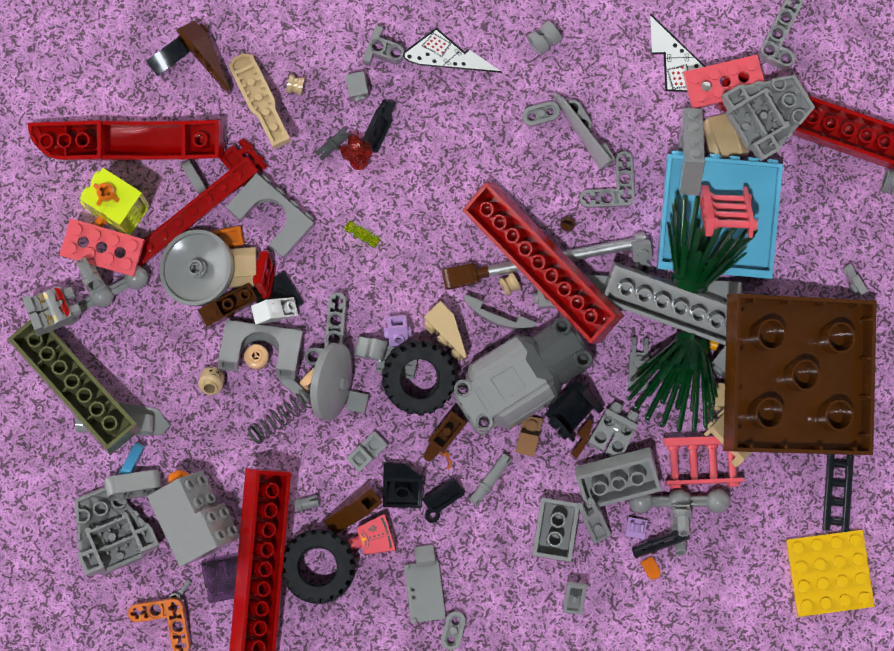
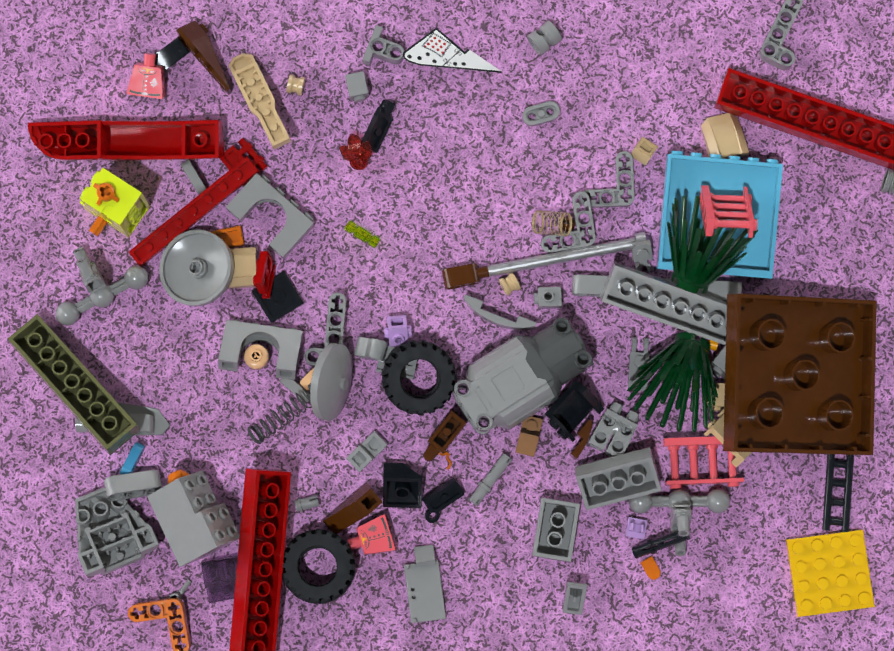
light grey hips [22,286,82,337] -> none
coral plate [59,218,145,277] -> none
reddish brown slope [198,283,258,330] -> none
tan head [198,366,225,395] -> none
white slope [251,297,298,325] -> none
dark grey pin [315,127,351,161] -> none
light grey tile [346,391,369,414] -> none
tan slope [423,301,467,362] -> none
light grey plate [441,611,465,650] -> none
red brick [462,182,625,344] -> none
light grey panel [552,92,616,170] -> none
light grey hinge [577,497,612,544] -> none
white sticker [650,14,712,92] -> none
light grey arch [678,108,705,196] -> none
coral plate [683,55,765,109] -> none
light grey wedge [722,75,815,161] -> none
light grey plate [842,264,868,297] -> none
none -> coral torso [127,53,166,99]
none -> tan piece [532,210,572,236]
none -> light grey beam [540,191,596,252]
none -> tan slope [631,137,658,165]

